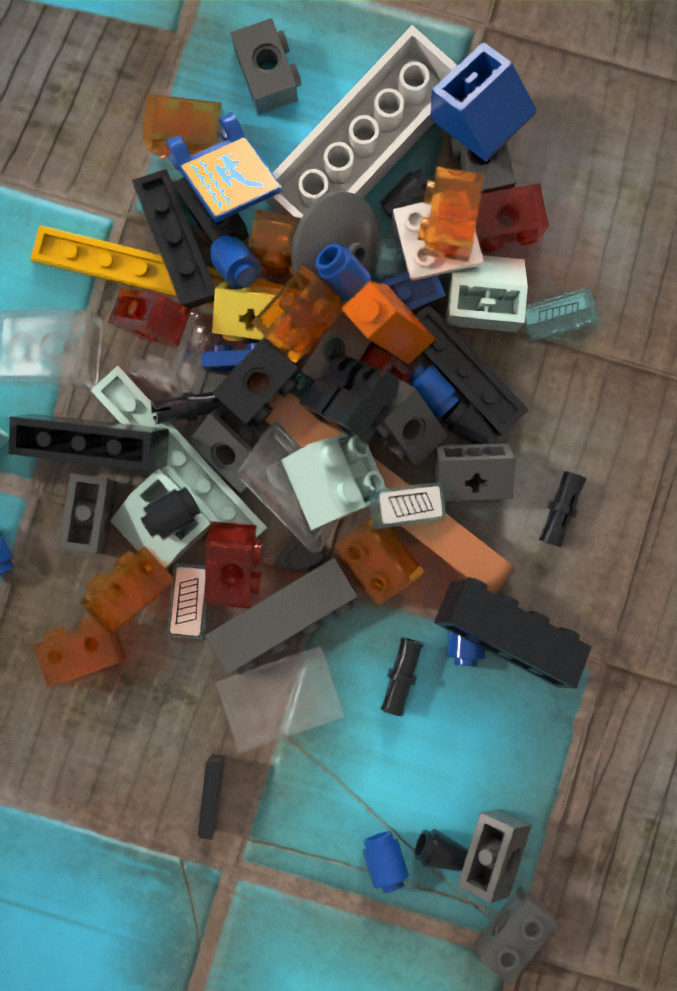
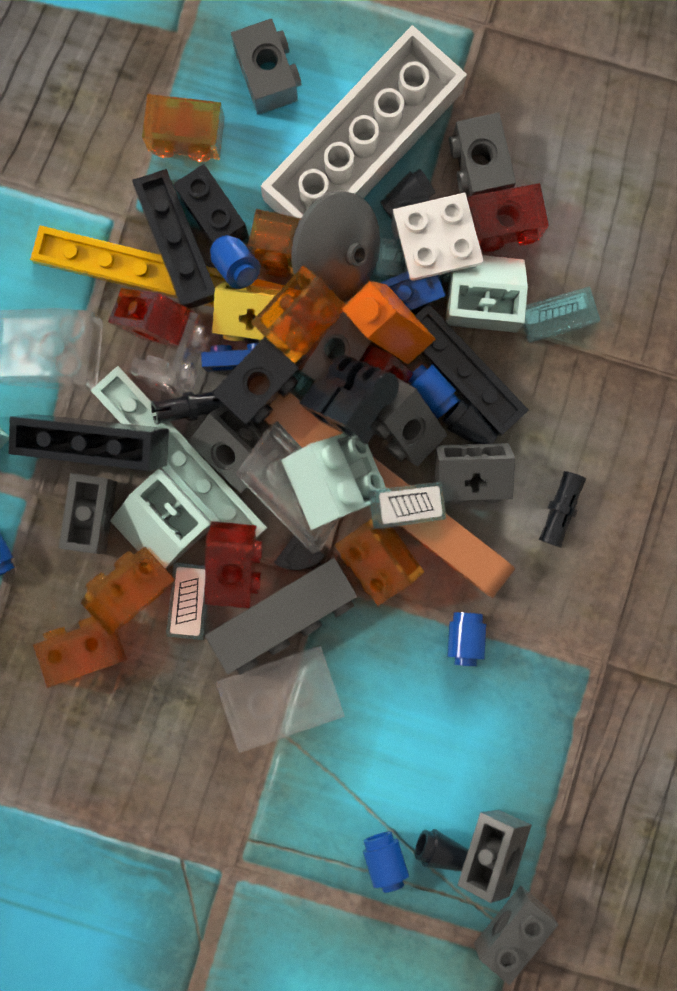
black brick [140,487,202,541] -> none
flag [166,112,282,223] -> none
black tile [198,754,225,839] -> none
blue brick [315,244,371,301] -> none
black pin [380,637,424,716] -> none
clear orange brick [418,167,484,262] -> none
blue slope [430,42,537,161] -> none
black brick [434,577,592,689] -> none

